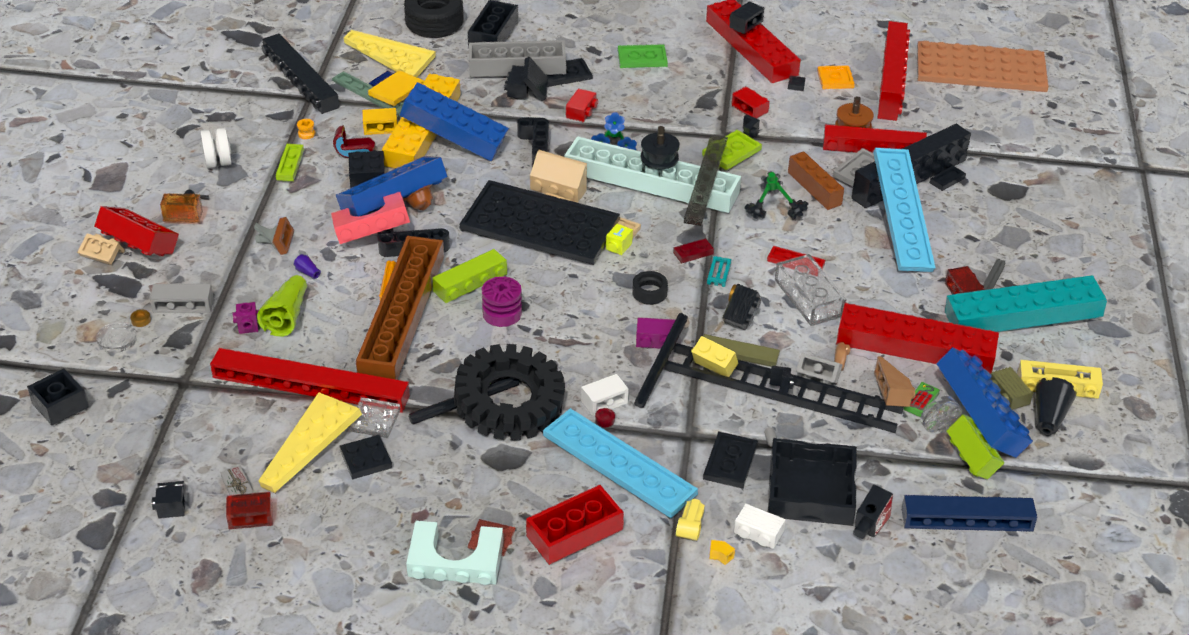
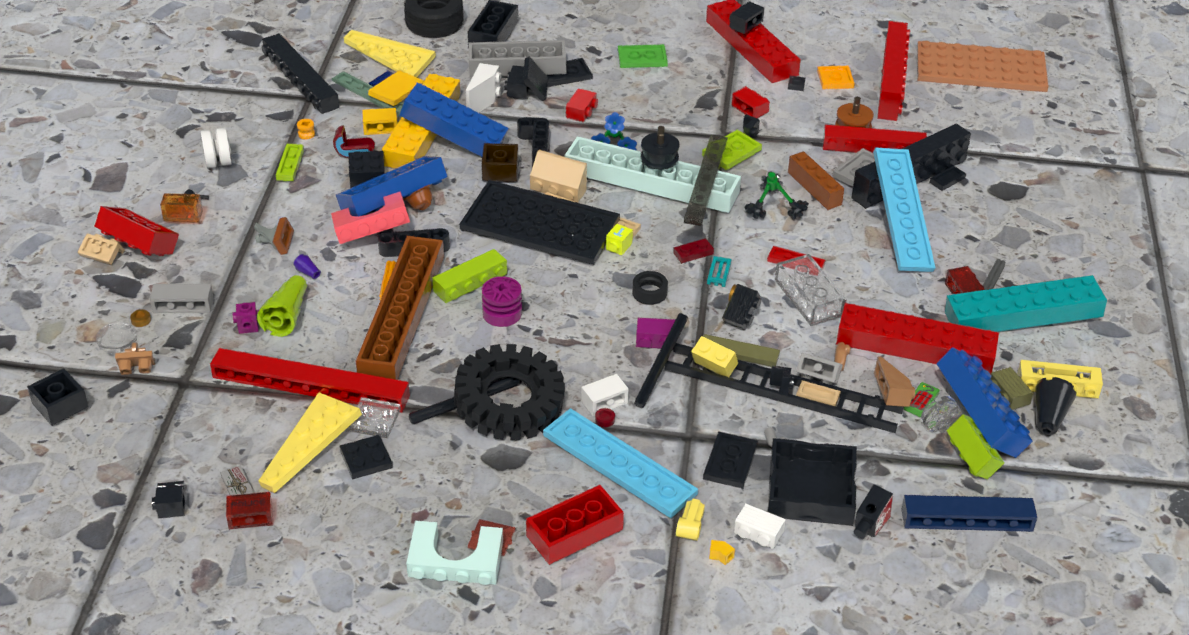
none -> medium nougat hips [115,342,155,375]
none -> white slope [466,63,502,113]
none -> dark brown brick [482,143,519,182]
none -> tan tile [796,381,841,406]

